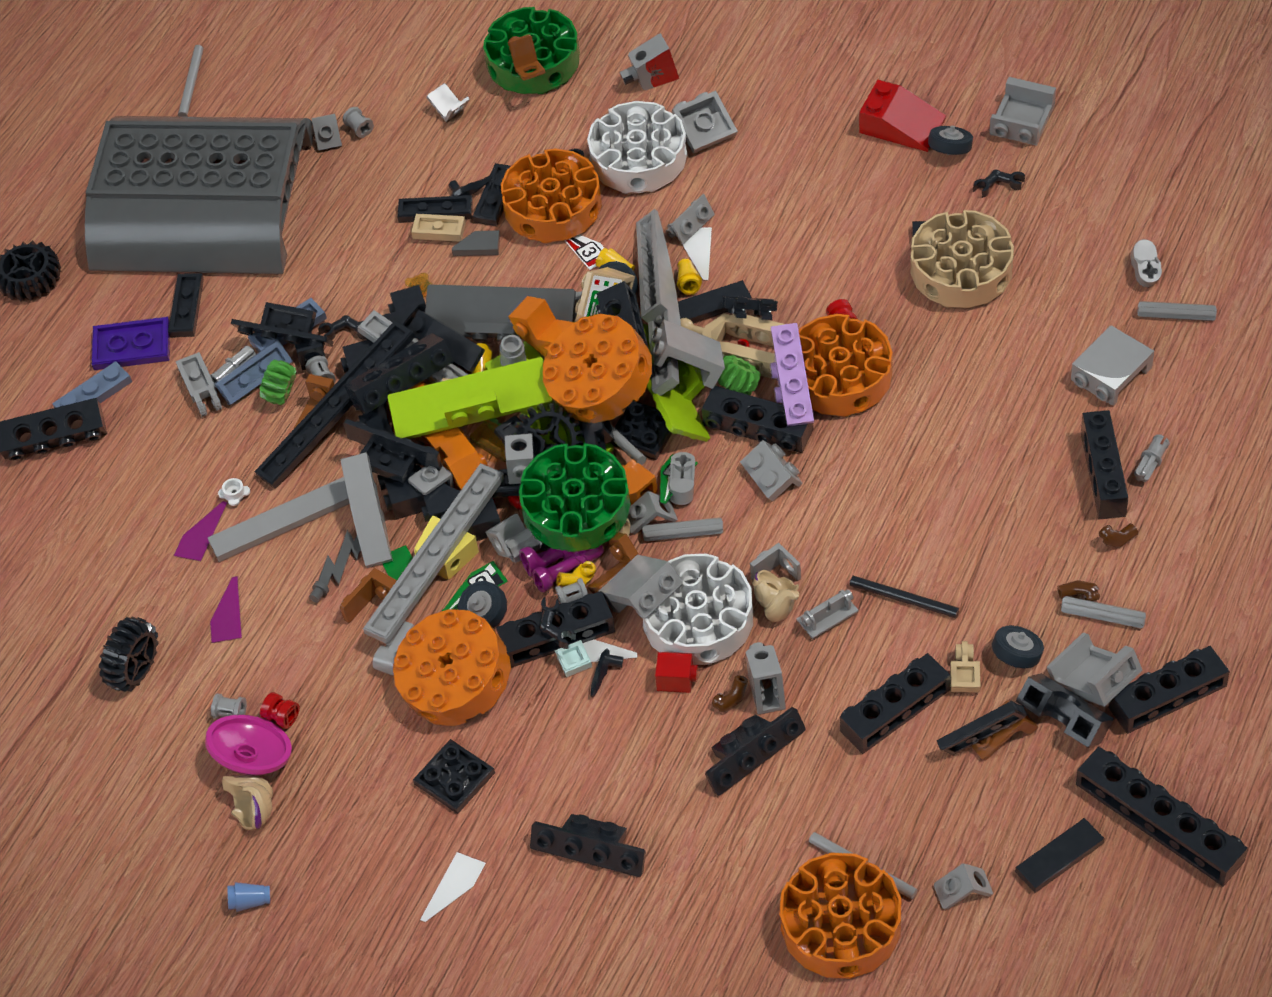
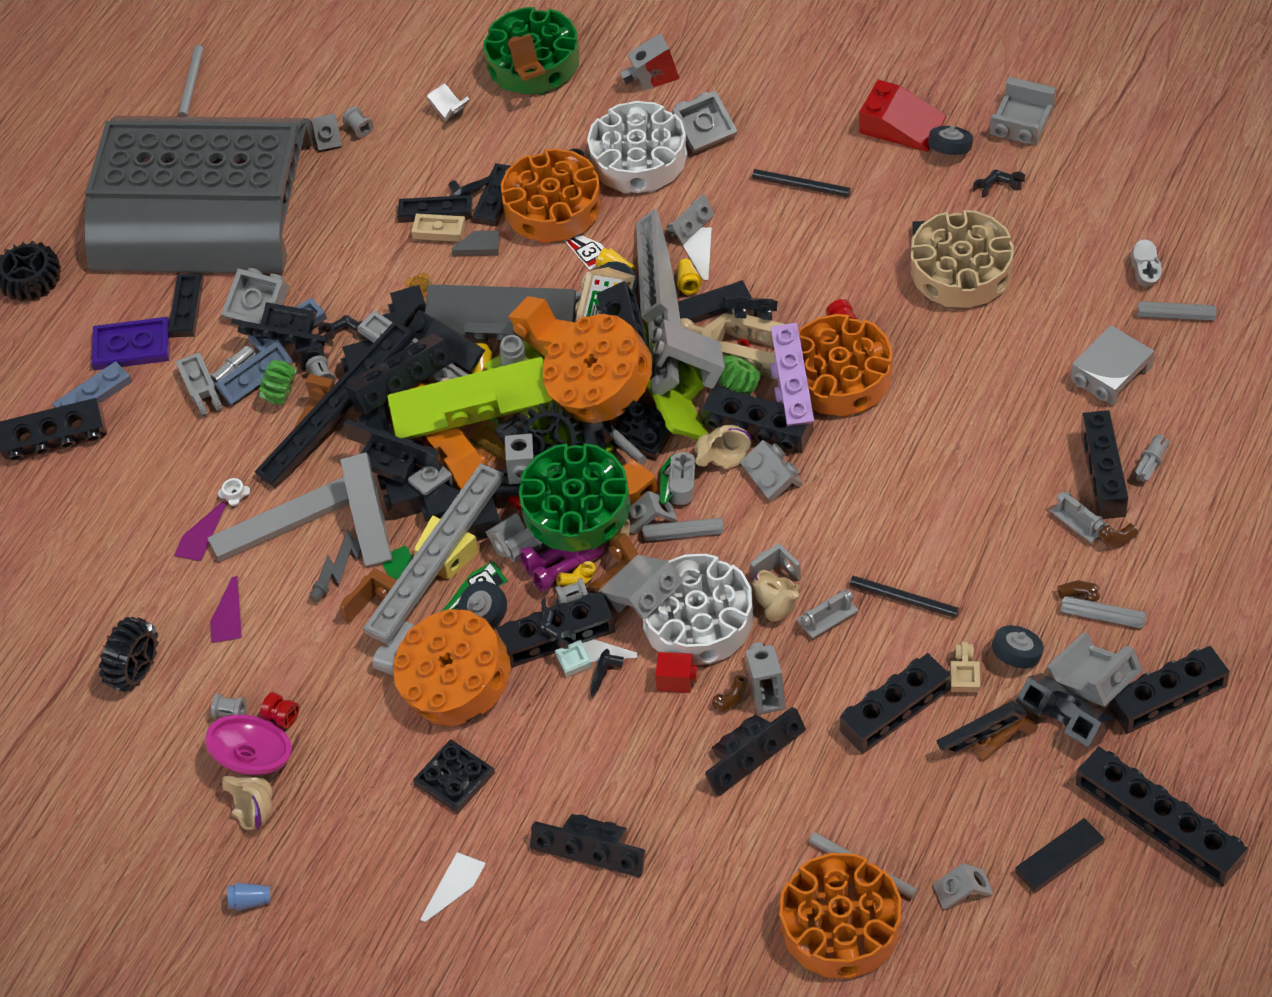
none -> light grey plate [221,268,289,324]
none -> tan hair [695,425,752,469]
none -> black bar [752,169,851,197]
none -> light grey hinge [1050,491,1108,543]

